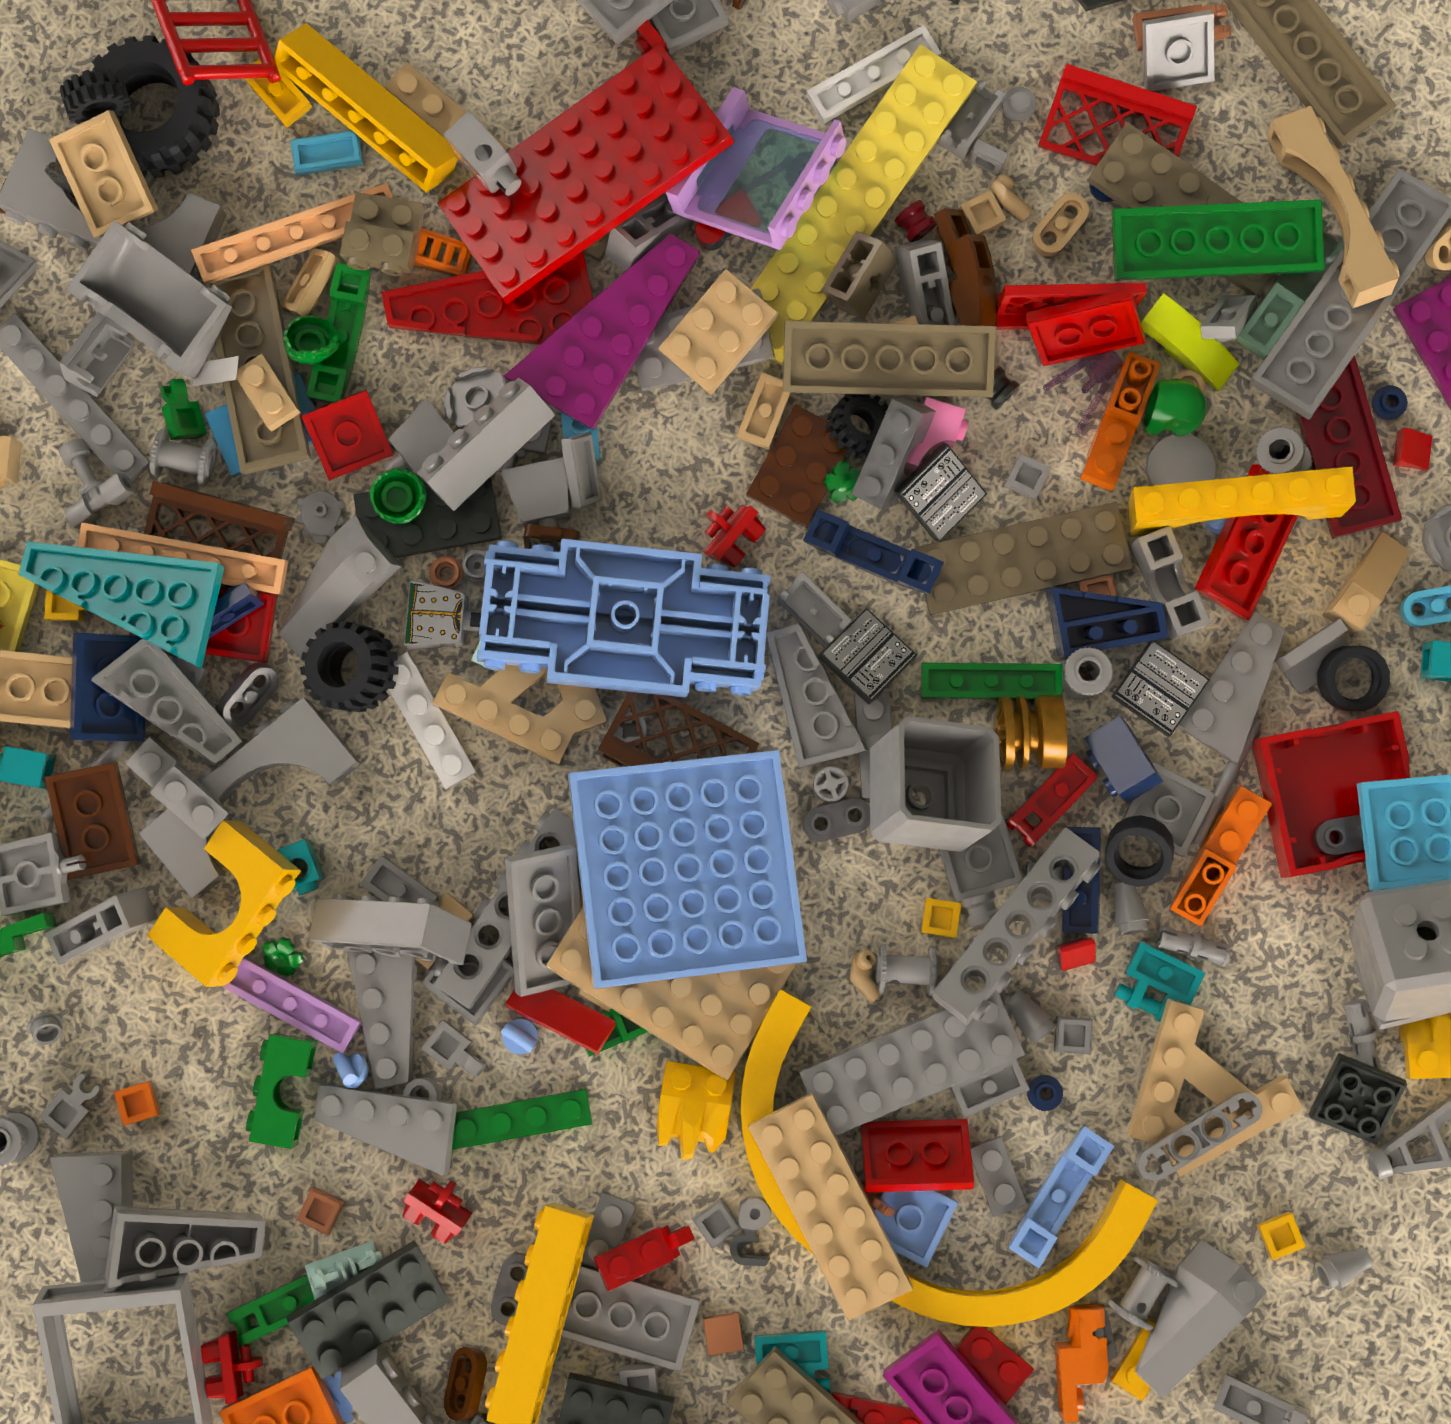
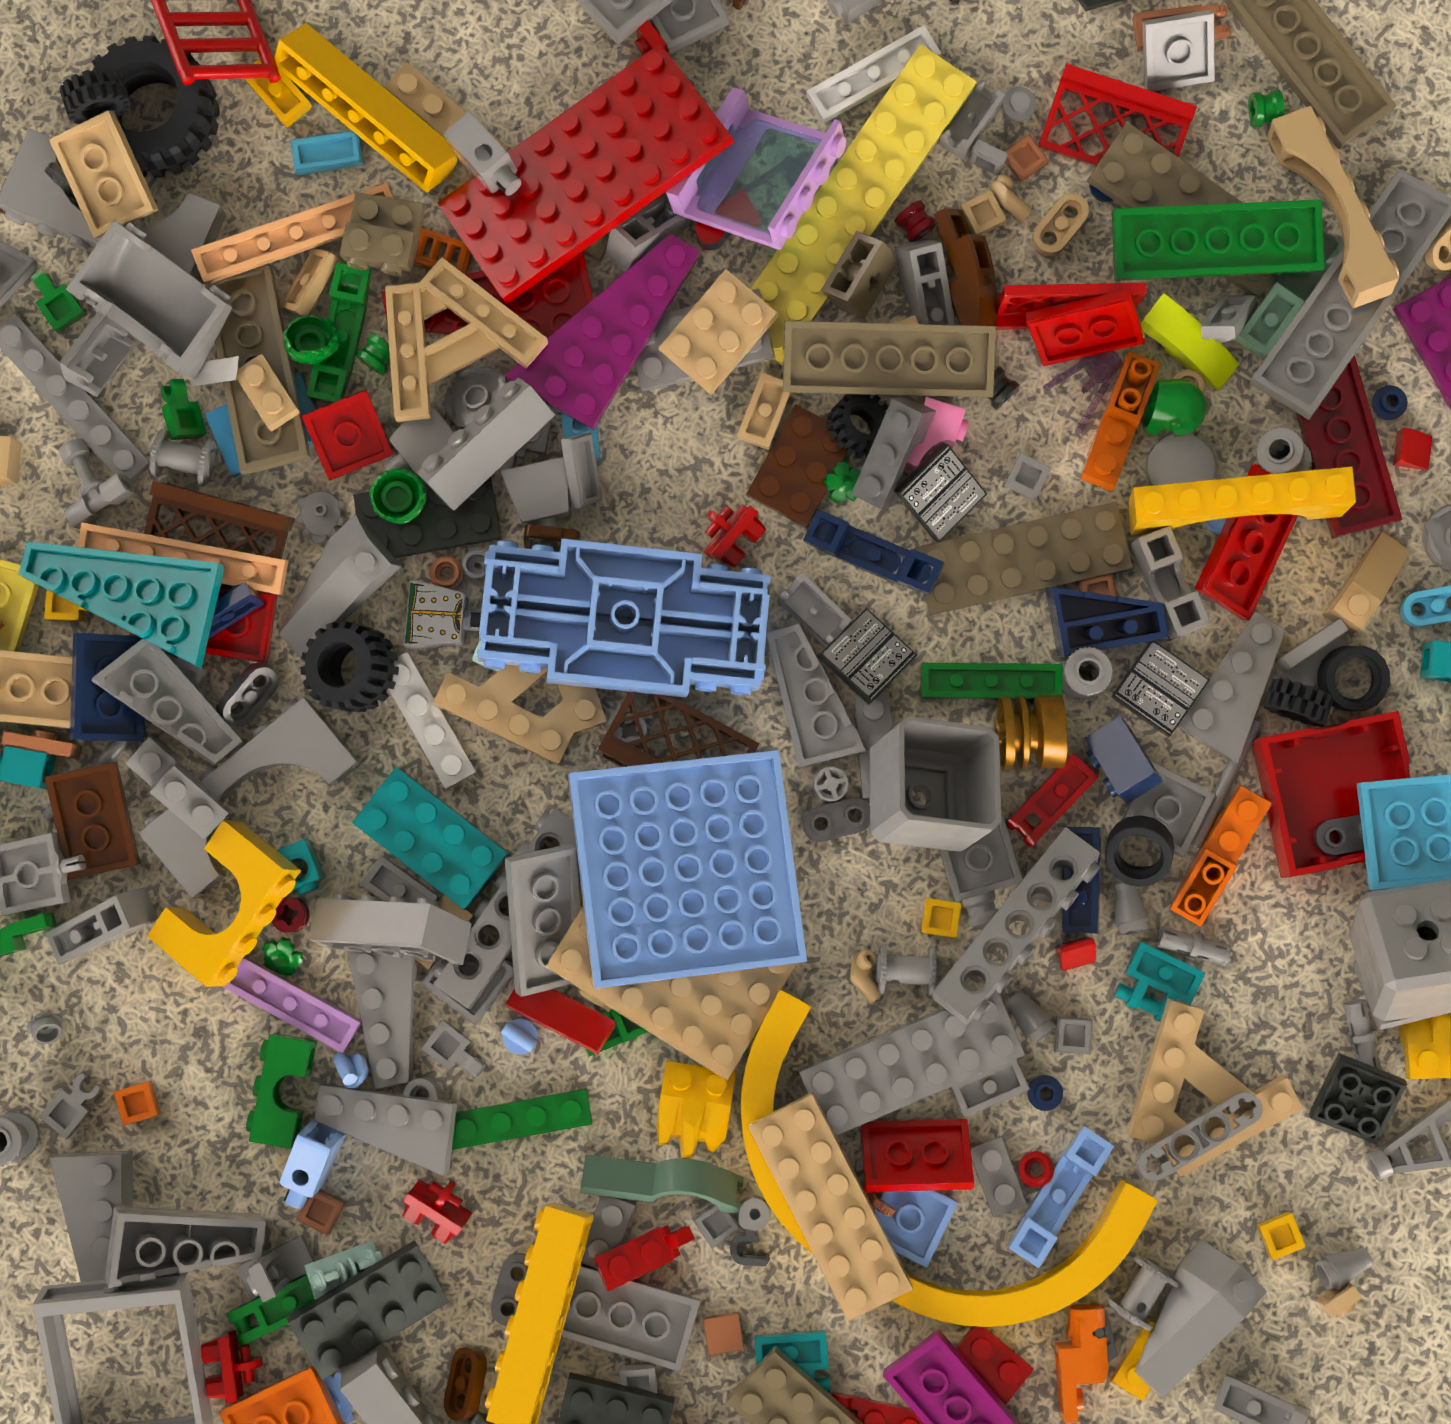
none -> nougat plate [1,730,82,759]
none -> green plate [31,269,87,333]
none -> light grey bracket [236,1234,315,1302]
none -> dark red wheel [271,897,310,933]
none -> light blue torso [280,1118,346,1209]
none -> teal brick [352,767,511,910]
none -> green wheel [355,333,390,376]
none -> tan plate [385,257,548,422]
none -> sand green piece [580,1154,744,1214]
none -> nougat tile [1004,134,1049,183]
none -> red plate [1018,1151,1054,1188]
none -> green wheel [1248,90,1285,128]
none -> black tyre [1263,678,1334,727]
none -> tan plate [1315,1283,1362,1318]

